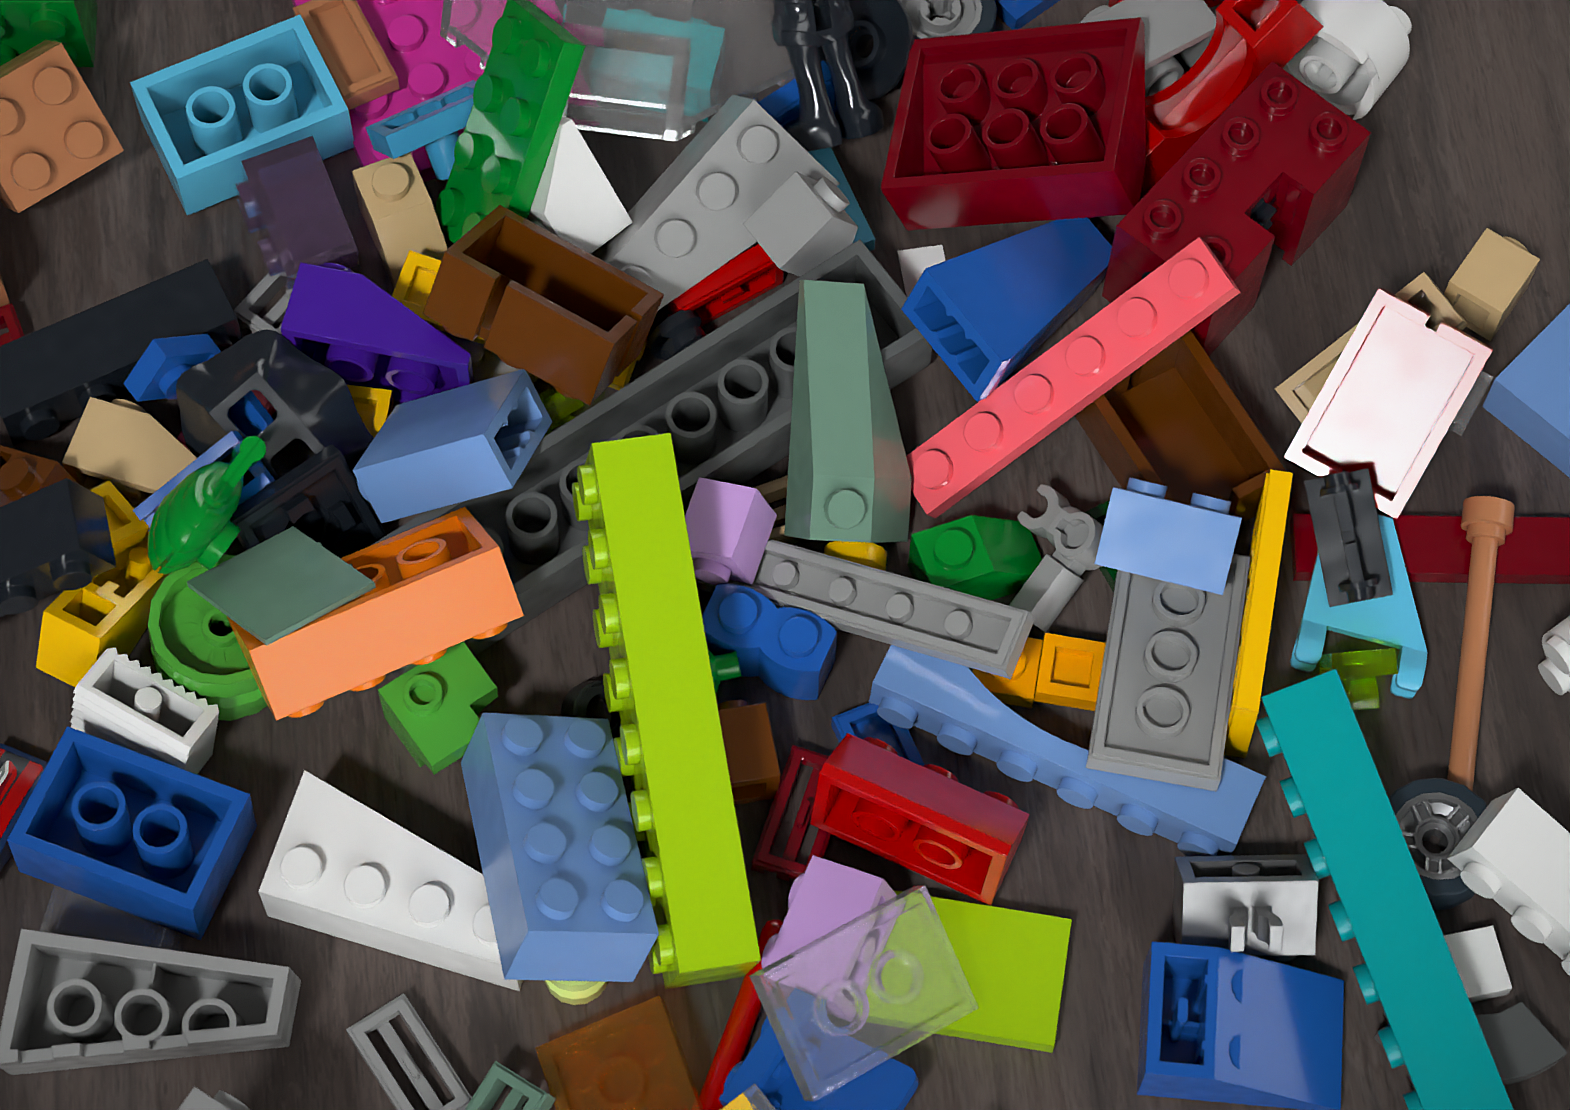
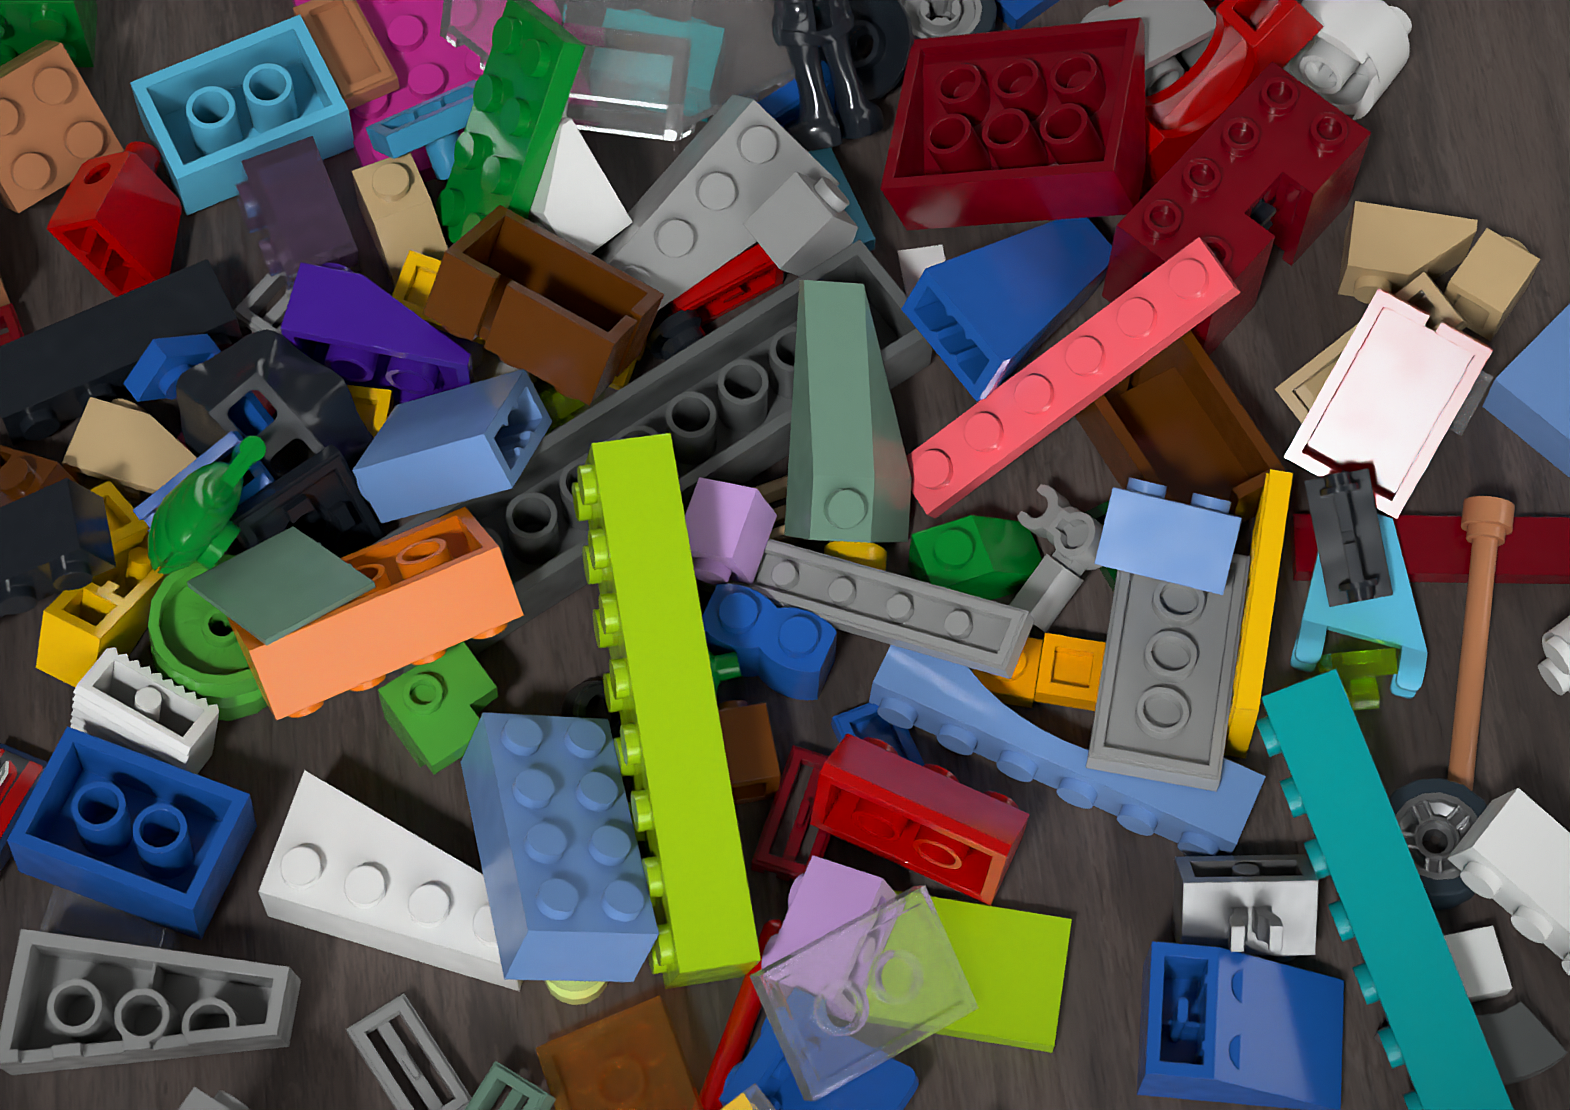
none -> red torso [46,141,182,297]
none -> tan slope [1338,201,1478,304]

